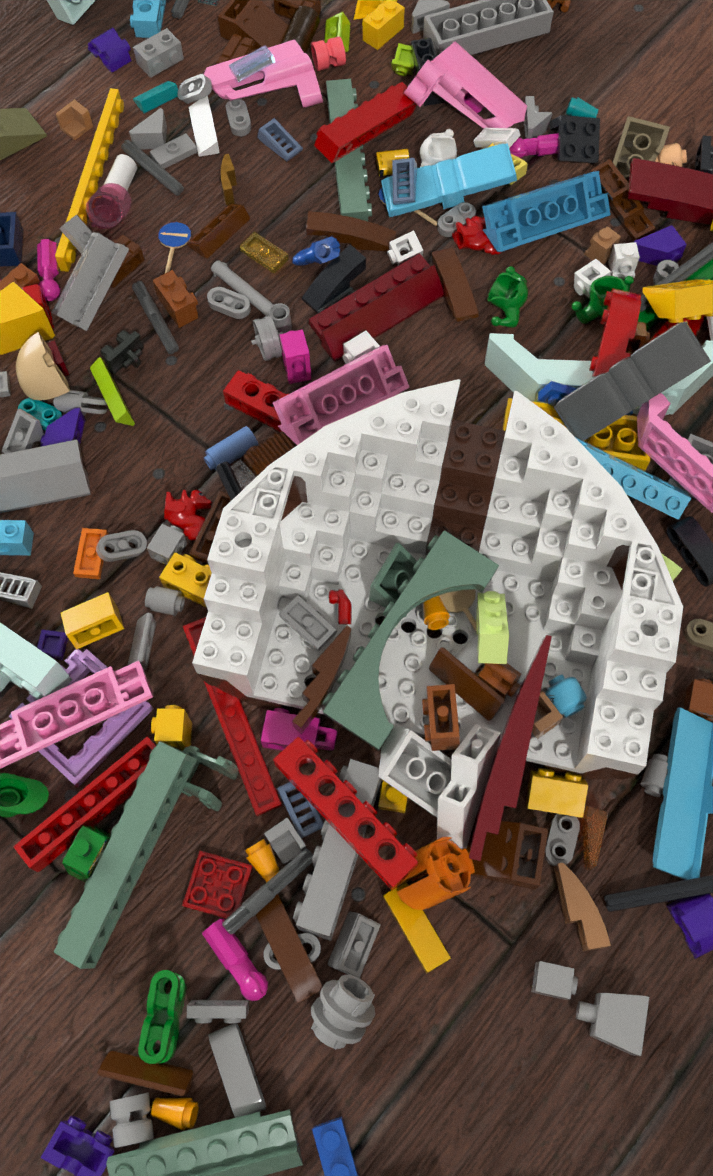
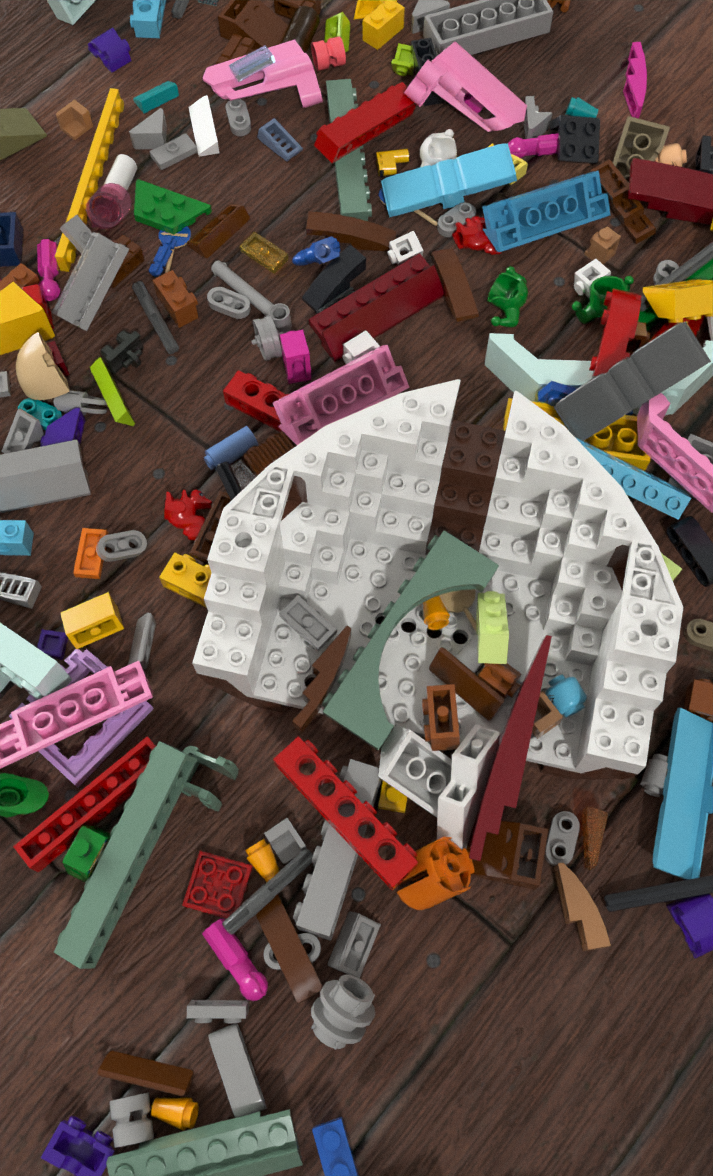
dark grey axle [121,140,184,196] -> none
light grey brick [133,28,184,78] -> none
green piece [138,970,187,1064] -> none
light grey brick [145,586,185,616] -> none
light grey brick [147,524,187,565] -> none
yellow brick [151,705,192,751] -> none
light grey plate [178,74,212,104] -> none
red tile [183,617,282,816] -> none
pearl gold slope [221,154,237,205] -> none
dark pink brick [261,708,337,751] -> none
sand blue slope [276,782,324,838] -> none
red arm [329,589,352,624] -> none
sand green slope [369,543,417,617] -> none
yellow slope [383,883,451,974] -> none
sand blue slope [392,158,417,205] -> none
white tile [474,127,521,148] -> none
yellow brick [526,768,588,818] -> none
light grey brick [531,961,578,1000] -> none
light grey torso [576,993,649,1056] -> none
white brick [608,242,640,279] -> none
dark purple slope [634,225,687,266] -> none
none -> green wing [134,179,212,235]
none -> blue axle [149,236,177,277]
none -> dark pink slope [623,42,647,119]

